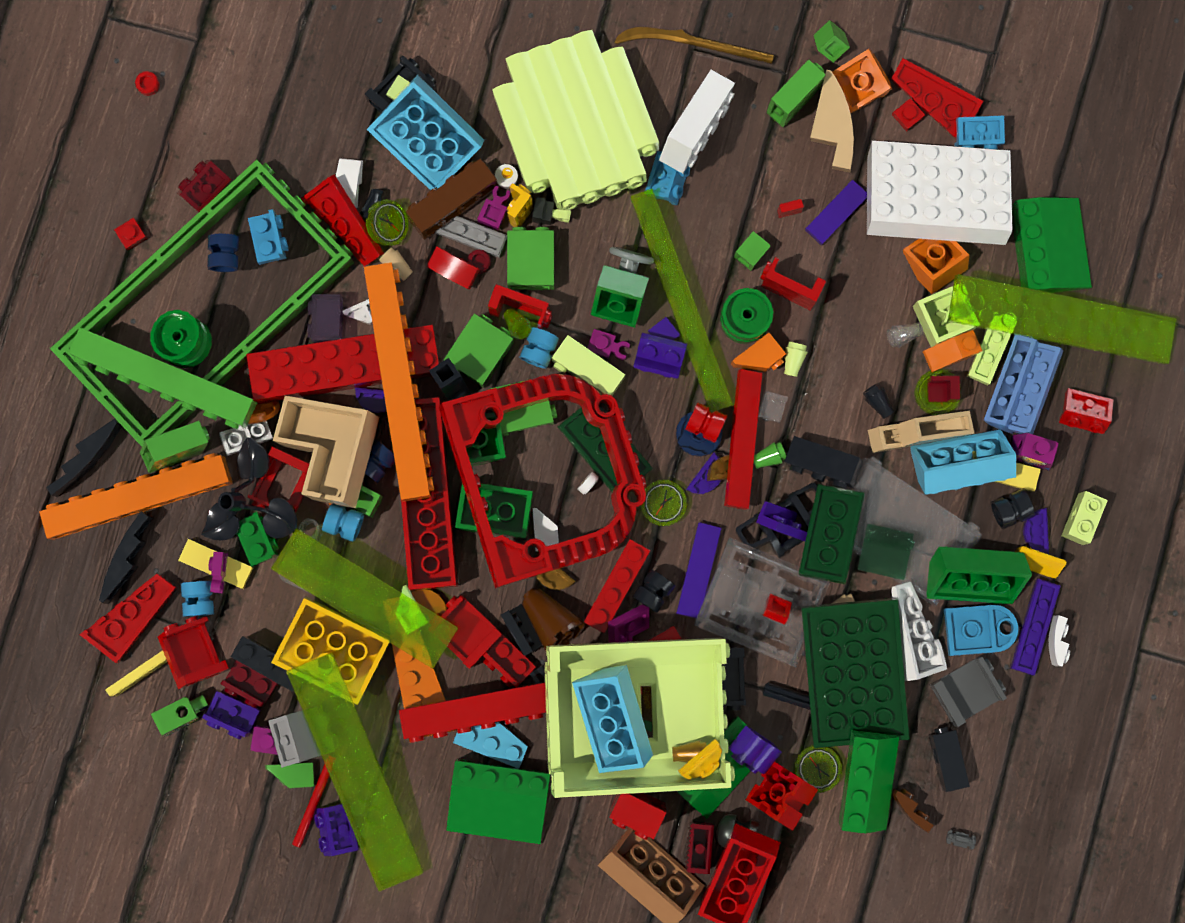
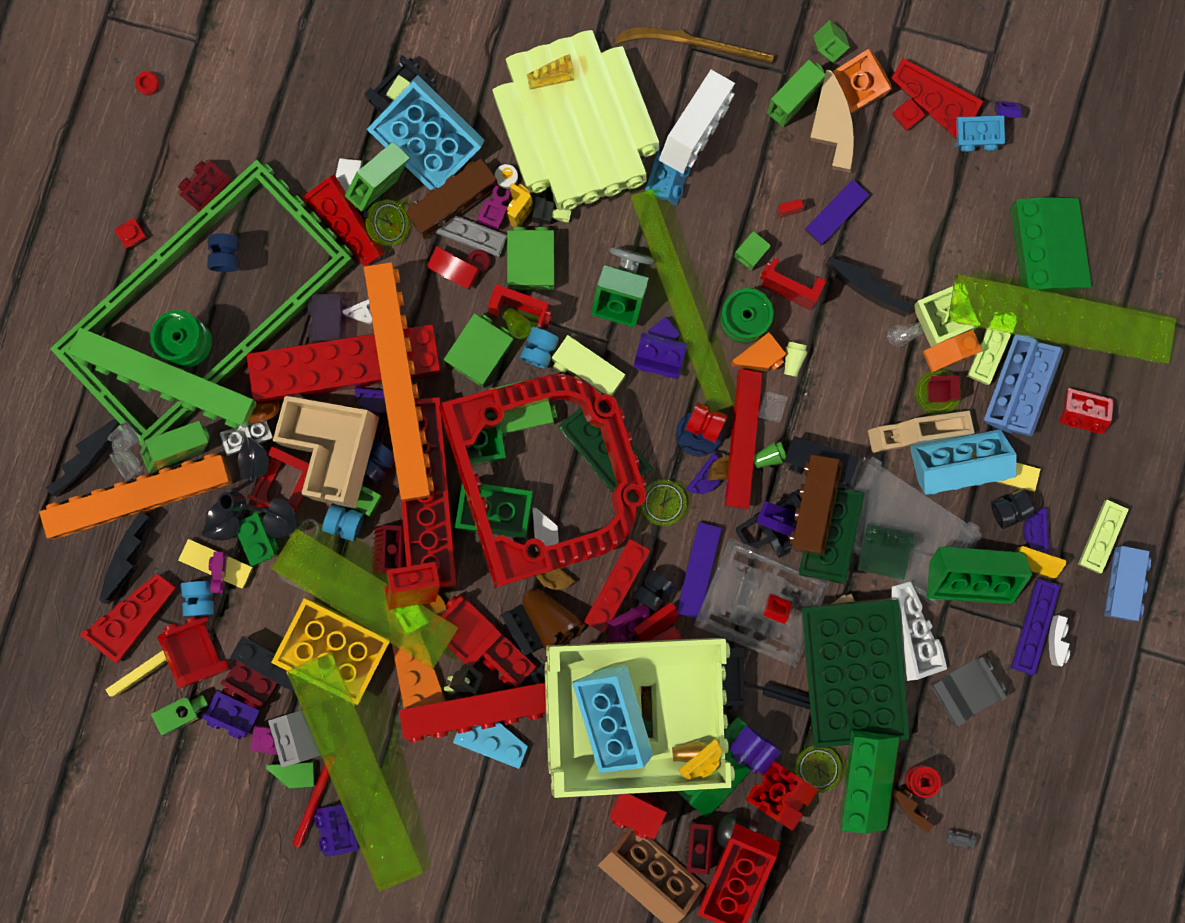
dark azure bracket [248,209,289,265] -> none
tan cone [379,247,413,281] -> none
black brick [429,358,472,401] -> none
green slope [446,759,550,844] -> none
white tile [577,472,599,495] -> none
magenta plate [587,329,630,360] -> none
black cone [863,383,894,419] -> none
white brick [867,141,1012,245] -> none
orange slope [903,239,969,294] -> none
black brick [929,726,970,792] -> none
dark azure tile [944,605,1018,656] -> none
magenta torso [1010,433,1059,471] -> none
yellowish green brick [1061,491,1108,545] -> none
none -> clear plate [108,421,143,482]
none -> bright green brick [345,142,410,212]
none -> dark red brick [372,525,404,574]
none -> red panel [384,562,440,610]
none -> pearl dark grey piece [444,663,483,697]
none -> clear yellow slope [527,54,575,89]
none -> red tile [634,603,679,641]
none -> reddish brown brick [790,455,843,556]
none -> black slope [825,257,912,317]
none -> red wheel [904,765,941,798]
none -> dark purple tile [994,101,1022,118]
none -> yellowish green plate [1078,500,1129,574]
none -> medium blue brick [1104,546,1151,622]

